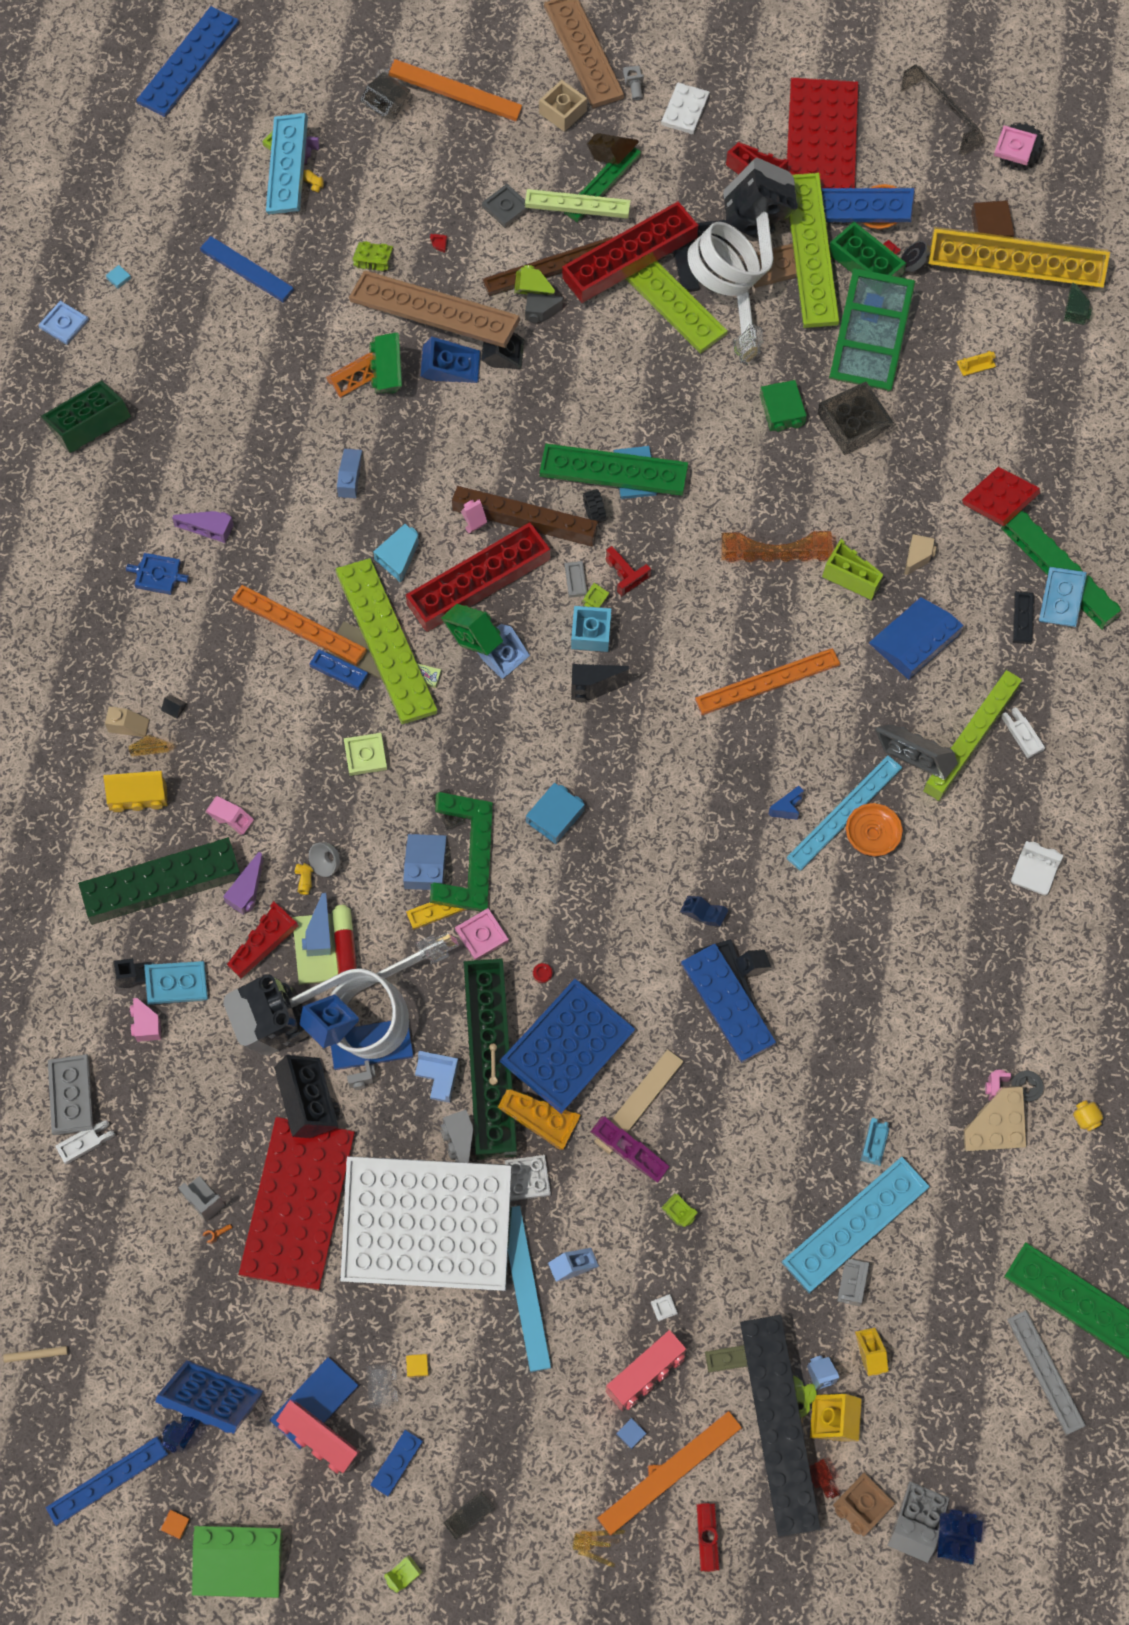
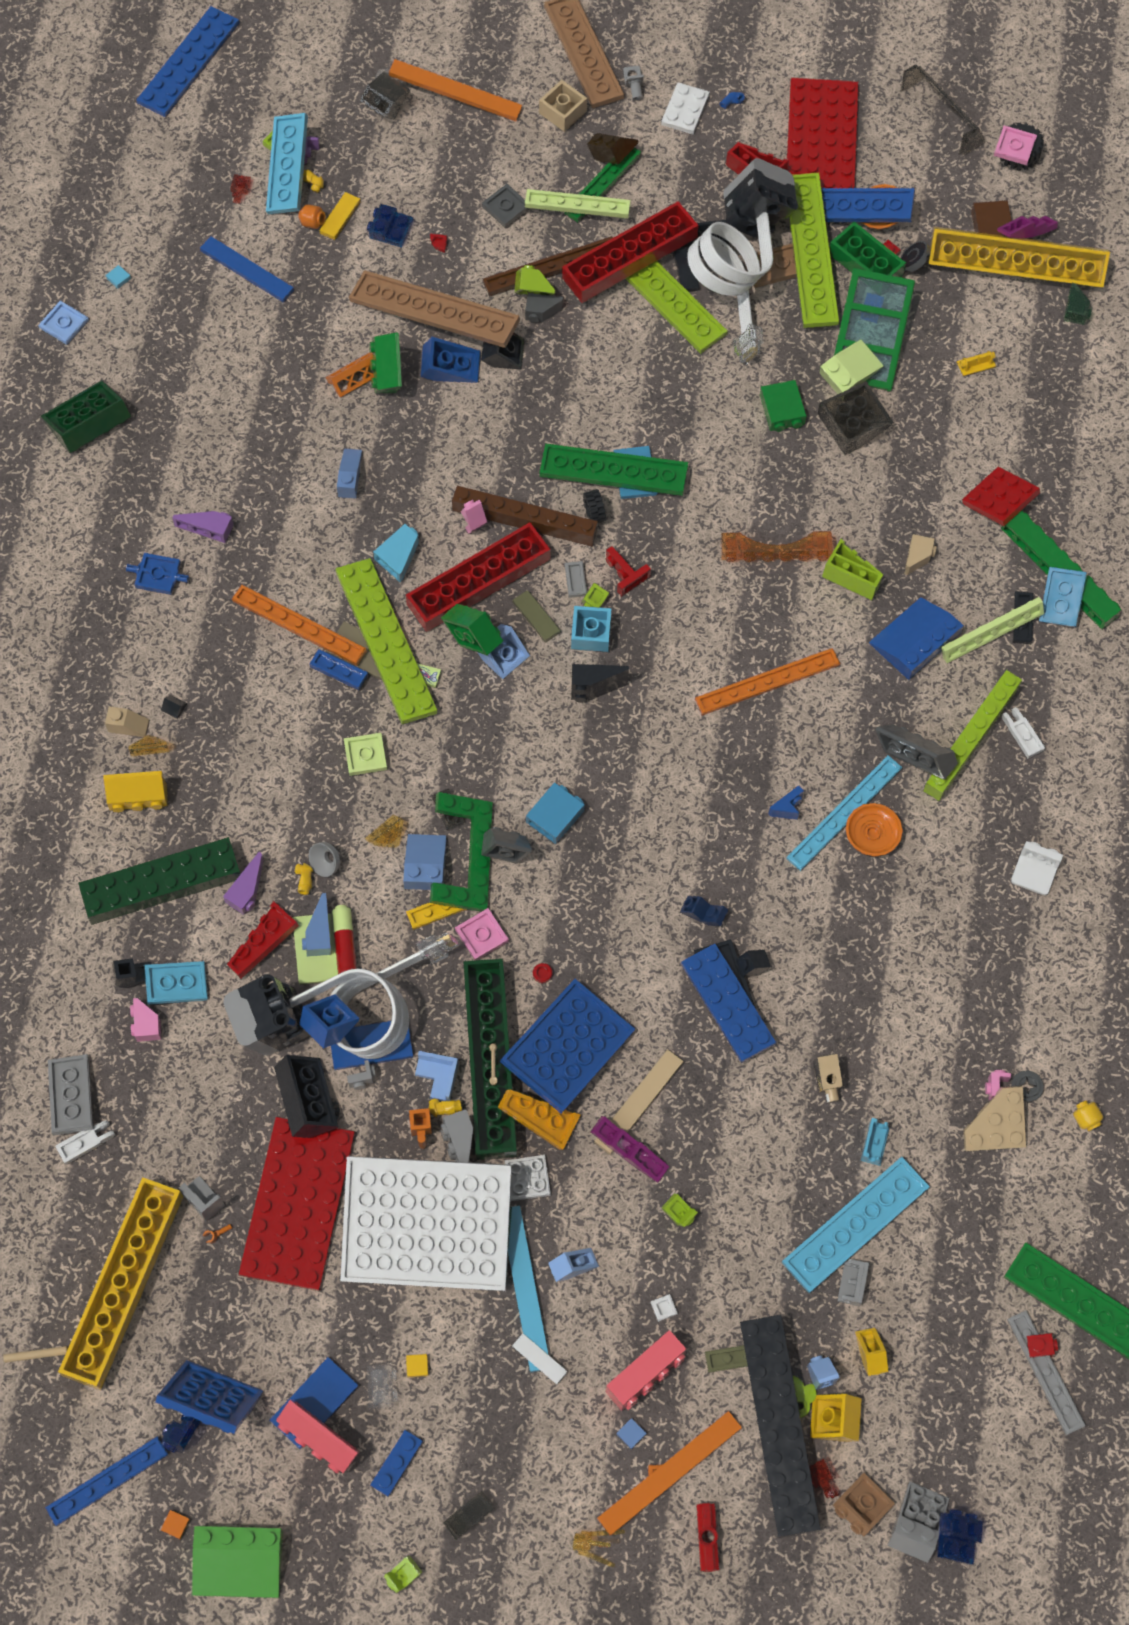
bright pink slope [206,796,254,835] -> none
lime hinge [352,241,393,271] -> none
none -> yellow brick [58,1177,183,1391]
none -> clear red plate [230,174,251,204]
none -> orange head [298,204,325,229]
none -> yellow tile [319,192,360,240]
none -> clear yellow slope [365,814,404,848]
none -> clear blue plate [367,204,414,248]
none -> orange brick [409,1108,432,1149]
none -> yellow arm [428,1098,462,1117]
none -> dark grey slope [481,827,532,864]
none -> white sticker [512,1334,567,1384]
none -> olive tile [513,590,560,643]
none -> blue arm [720,92,745,109]
none -> tan torso [813,1054,842,1103]
none -> yellowish green slope [819,340,884,399]
none -> yellowish green plate [941,597,1044,663]
none -> magenta slope [997,216,1058,239]
none -> red bracket [1027,1333,1058,1358]

